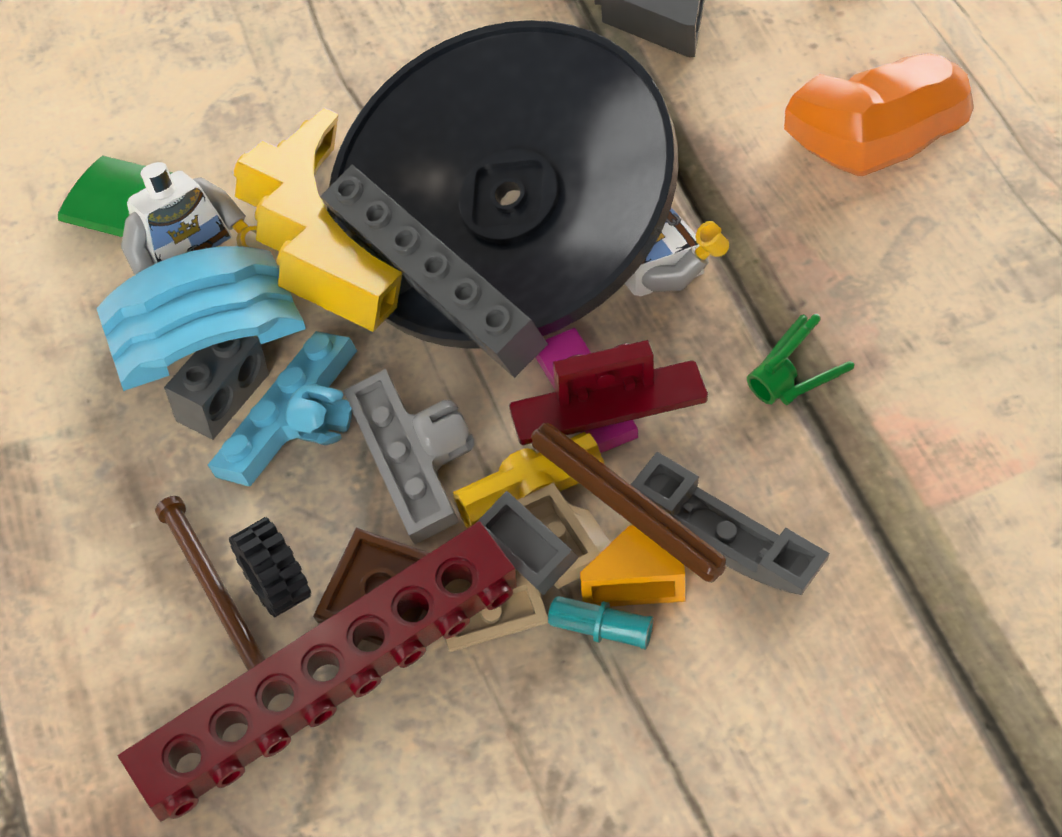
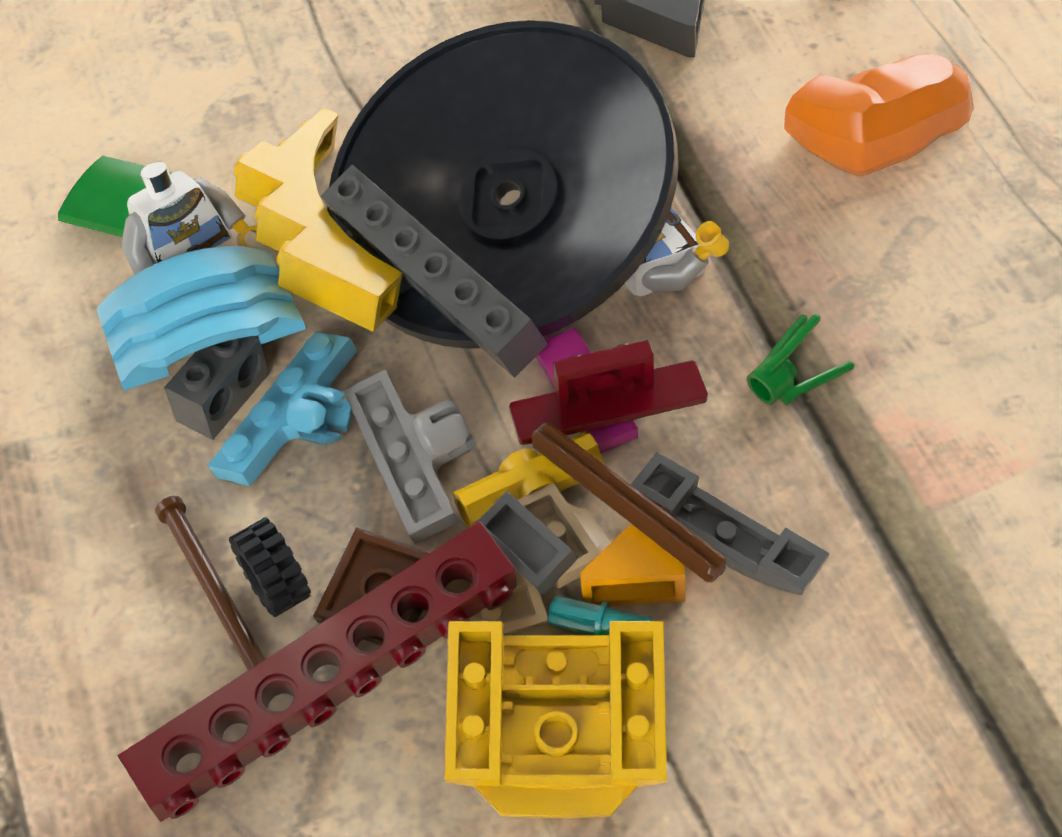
none -> yellow slope [444,621,667,818]

